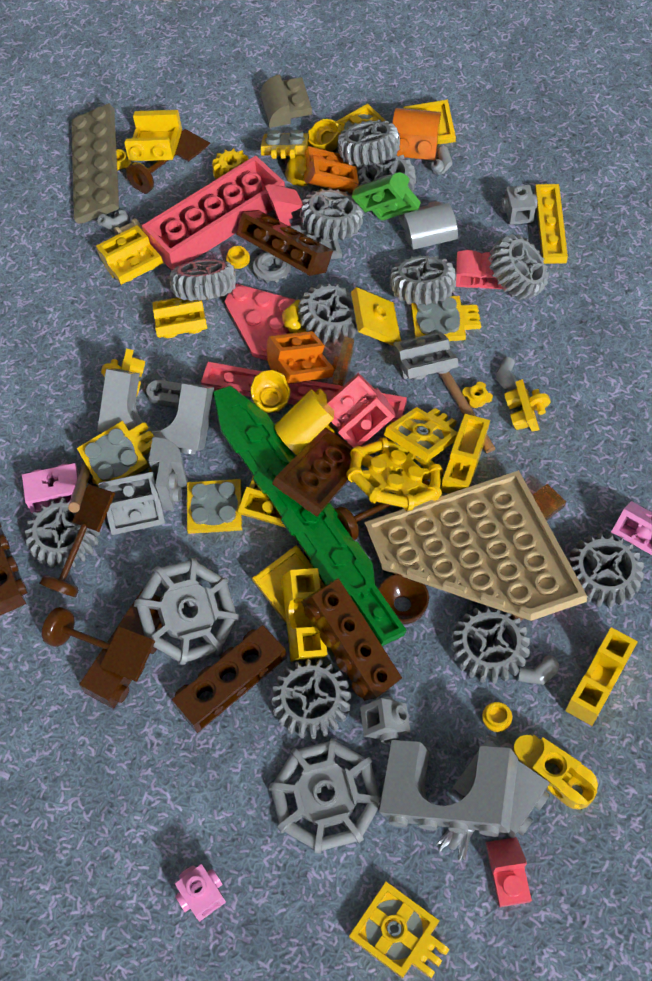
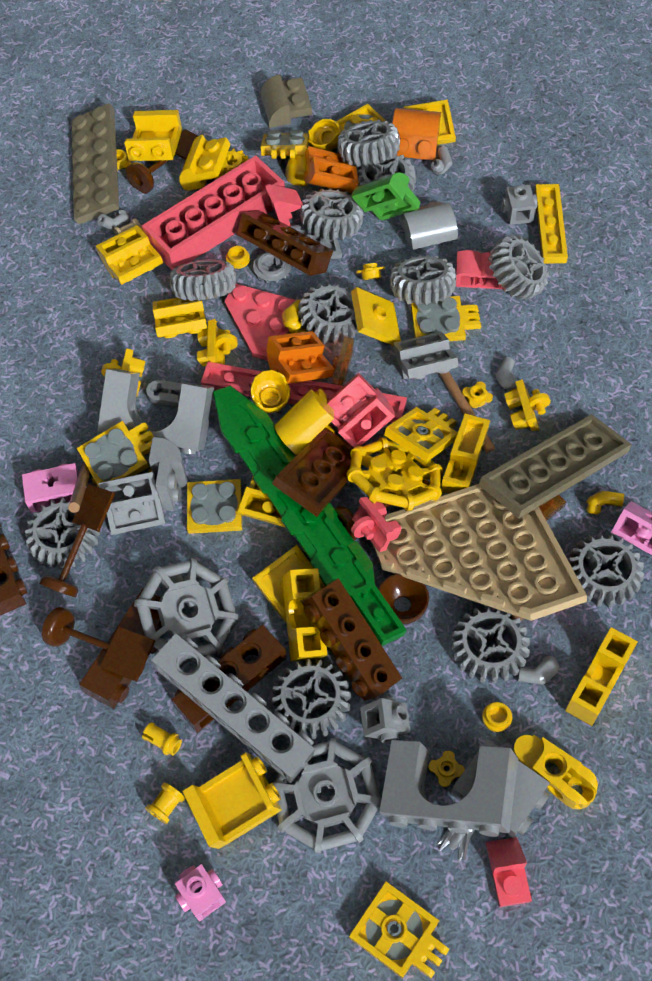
none -> yellow pin [142,722,182,756]
none -> yellow bush [145,782,185,825]
none -> light grey brick [151,633,315,783]
none -> yellow brick [179,135,231,191]
none -> yellow panel [182,752,282,849]
none -> yellow hips [197,319,238,367]
none -> coral hips [351,496,401,552]
none -> yellow plate [356,263,385,280]
none -> yellow plate [428,751,465,787]
none -> dark tan plate [479,414,632,518]
none -> yellow arm [586,491,624,514]

